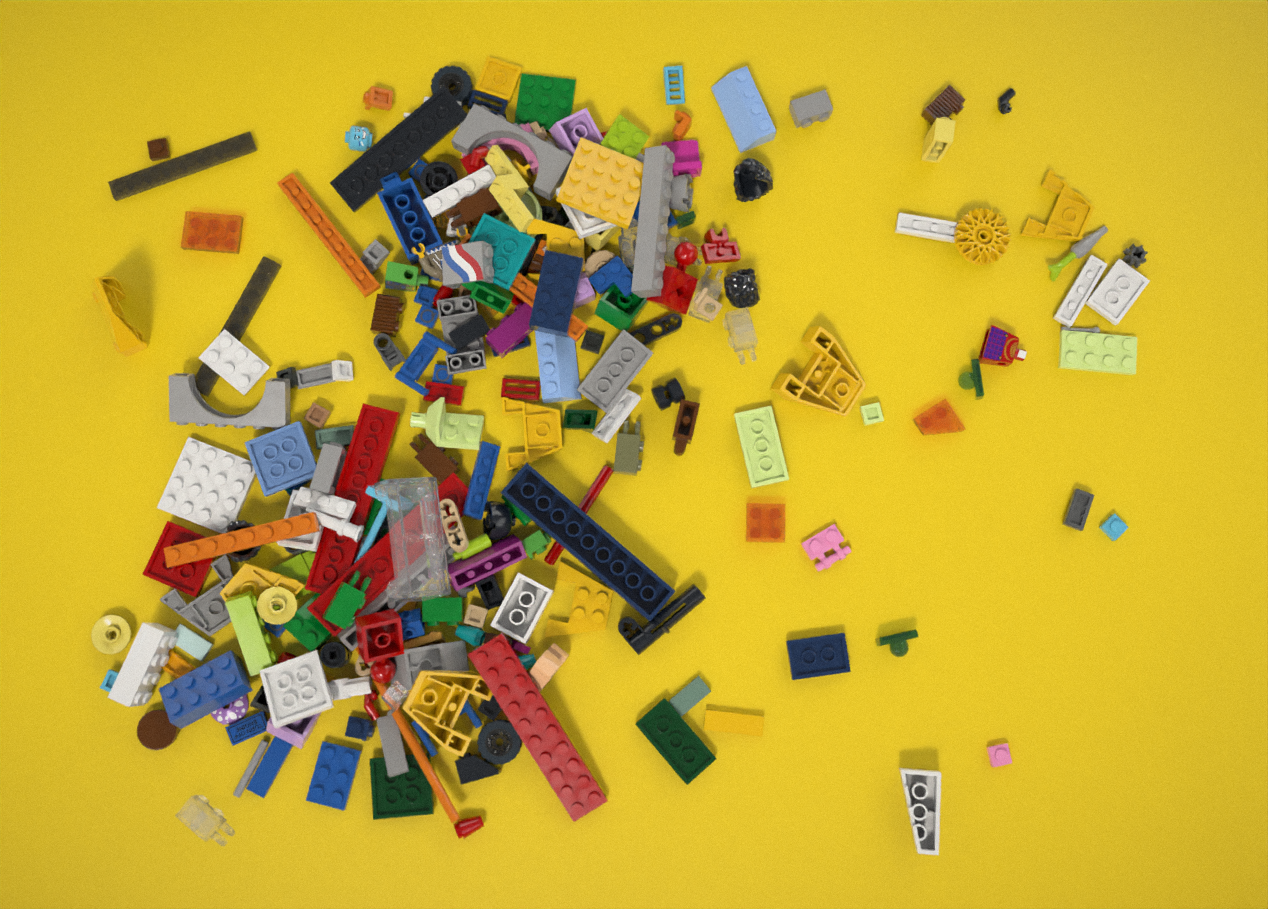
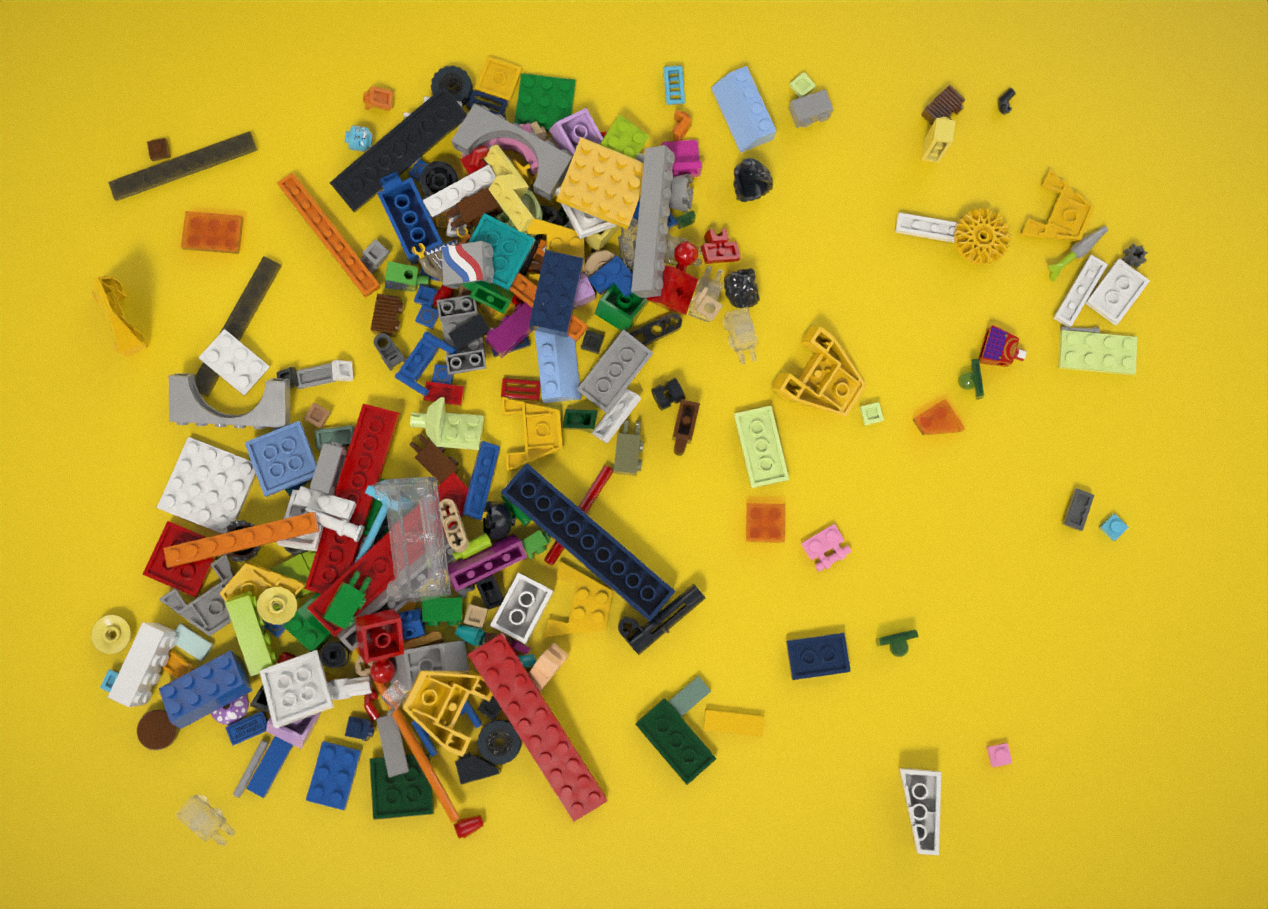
none -> yellowish green plate [789,72,816,98]

